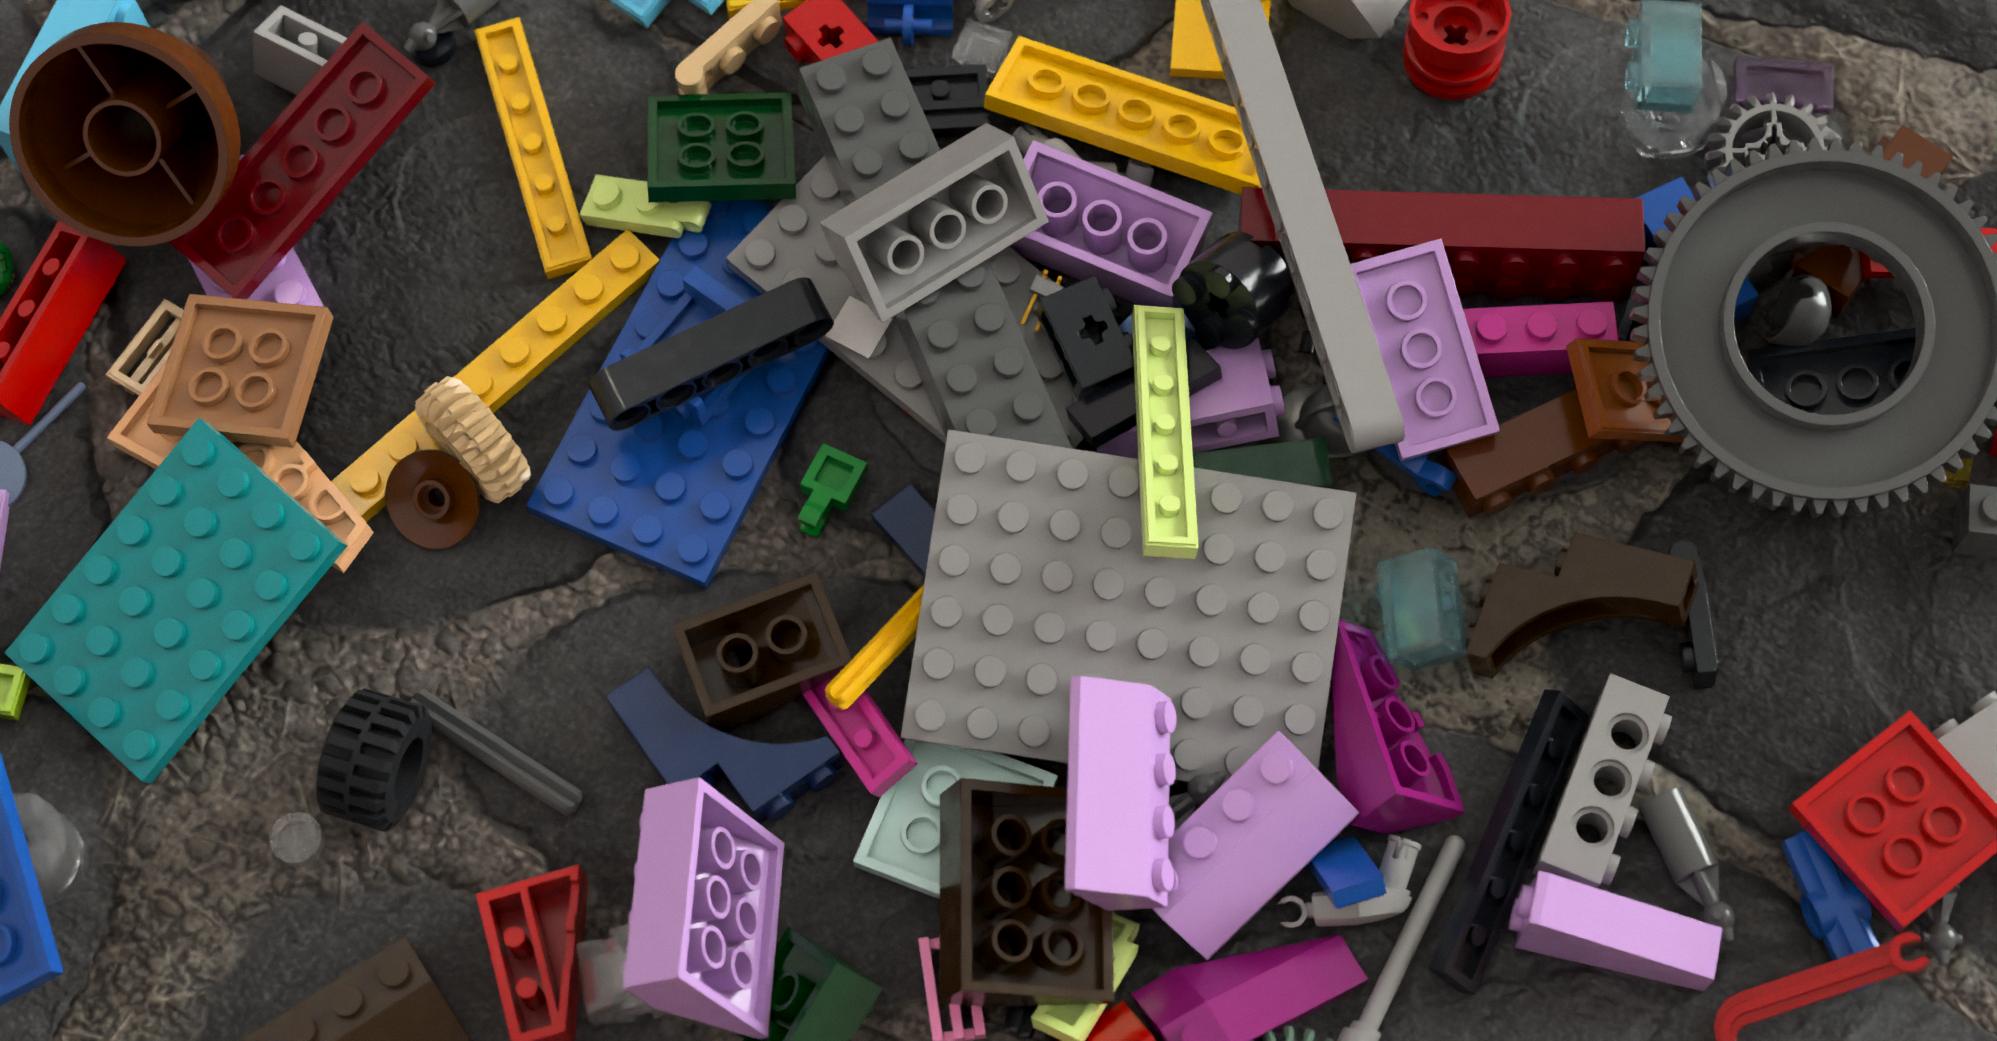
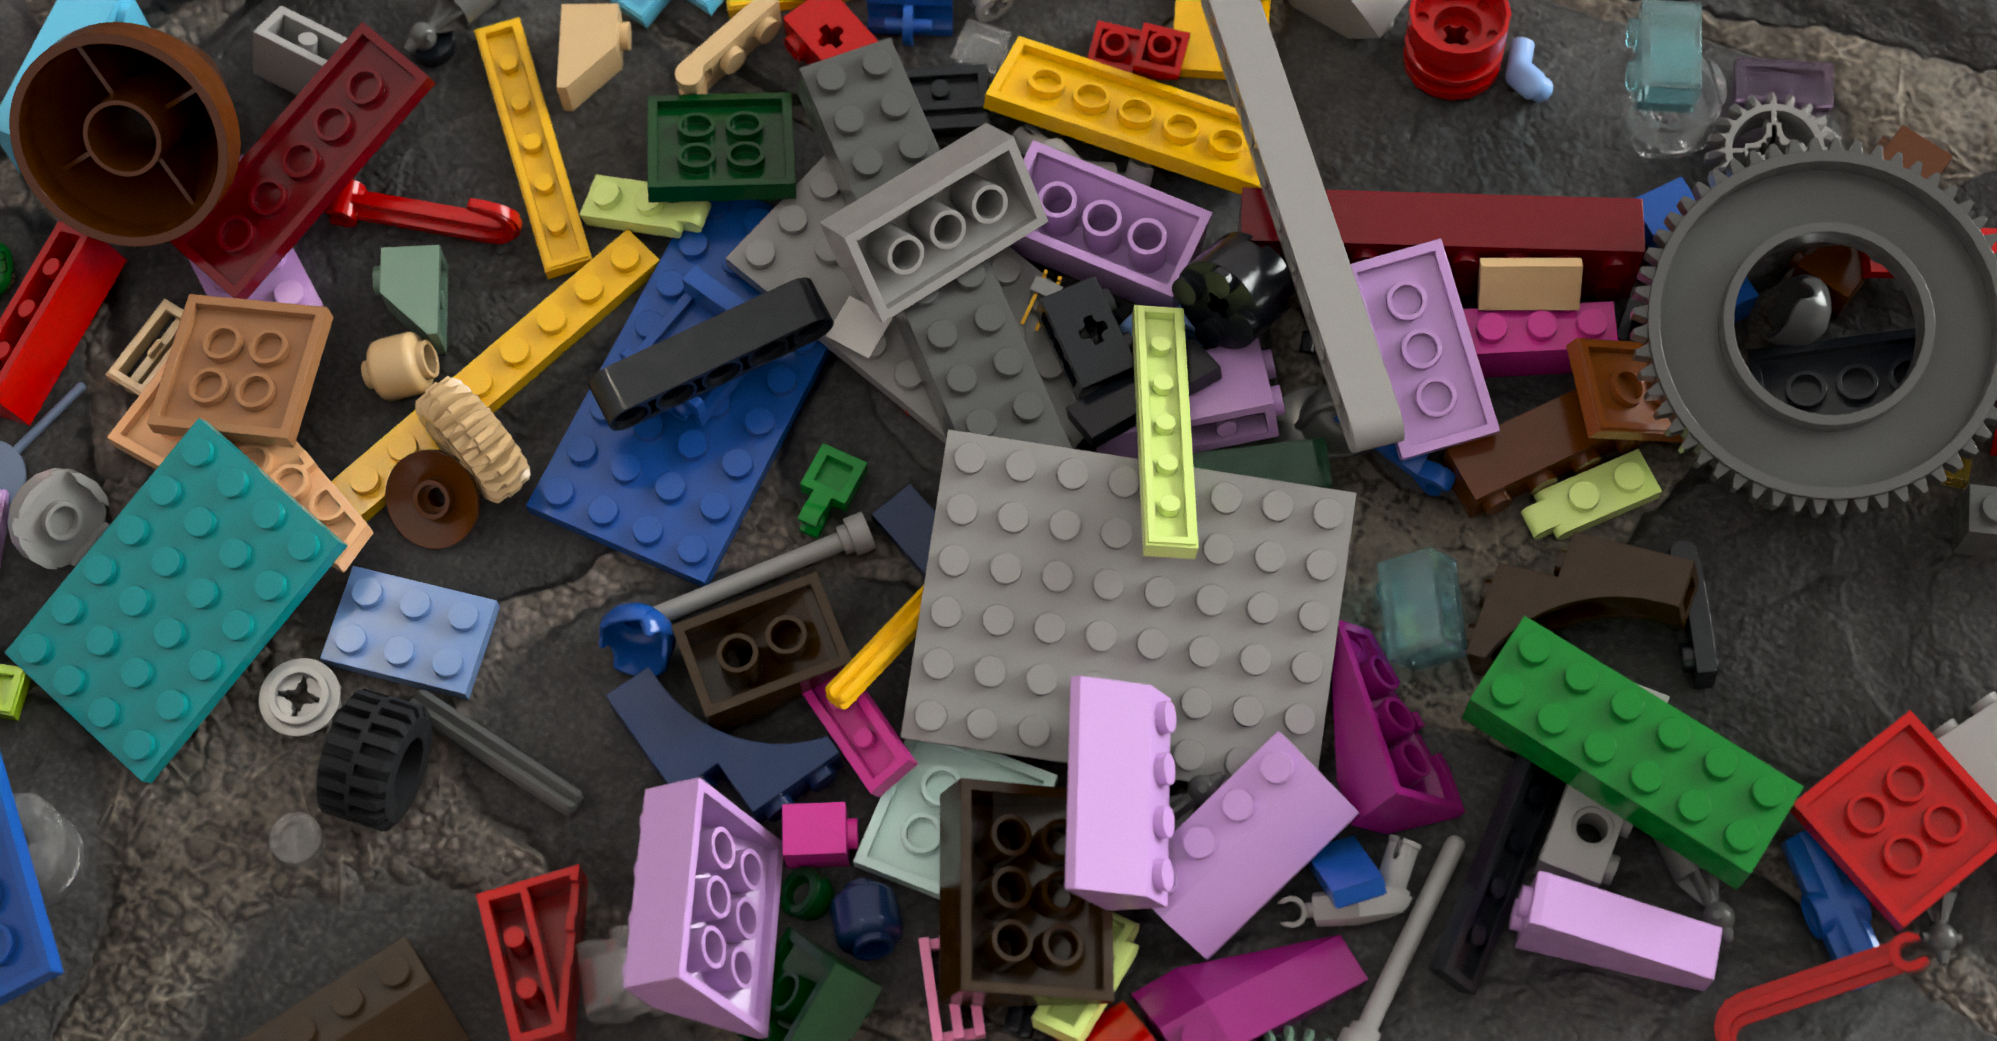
none -> light grey tile [7,468,109,569]
none -> light grey gear [259,658,342,739]
none -> medium blue plate [320,566,500,700]
none -> red piece [325,179,523,244]
none -> tan head [361,331,439,401]
none -> sand green slope [372,245,449,355]
none -> tan slope [556,3,632,111]
none -> blue hair [599,602,676,678]
none -> light grey piece [653,512,876,621]
none -> dark green piece [780,866,834,922]
none -> dark pink brick [782,802,859,869]
none -> dark blue head [830,878,904,961]
none -> red slope [1087,20,1191,80]
none -> green brick [1462,615,1804,890]
none -> tan tile [1477,258,1583,310]
none -> light blue arm [1505,37,1553,103]
none -> yellowish green hinge [1521,449,1662,540]

